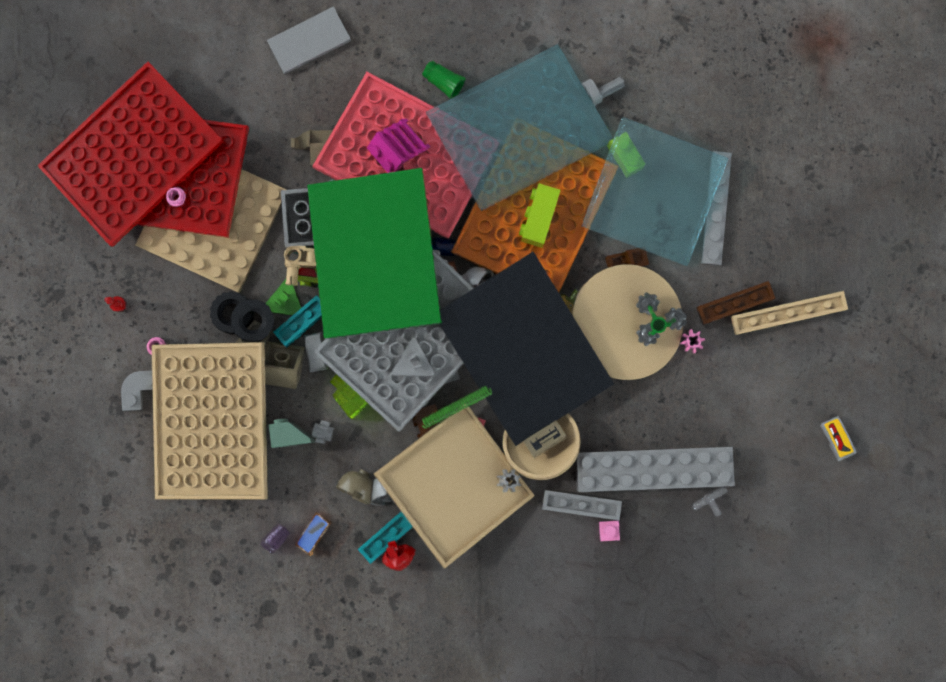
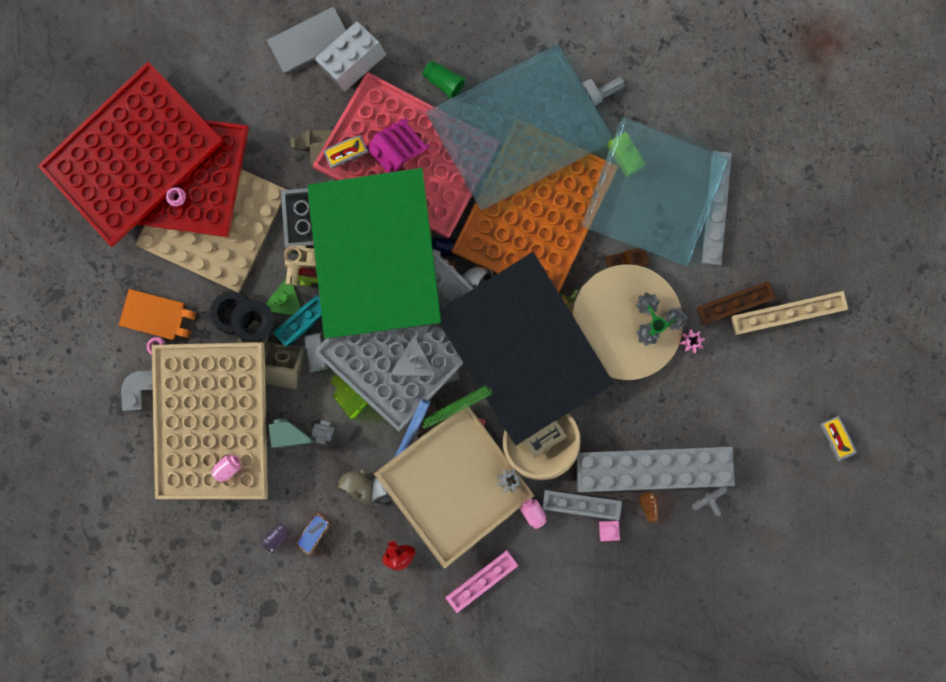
red piece [104,296,127,312] -> none
teal plate [358,512,413,564] -> none
lime brick [519,183,561,248] -> none
none -> orange tile [118,289,197,340]
none -> bright pink brick [211,454,241,482]
none -> light grey brick [315,21,386,92]
none -> slope [323,135,369,169]
none -> medium blue piece [395,398,430,457]
none -> bright pink tile [445,550,519,613]
none -> bright pink brick [520,499,547,529]
none -> clear orange cone [639,492,659,522]

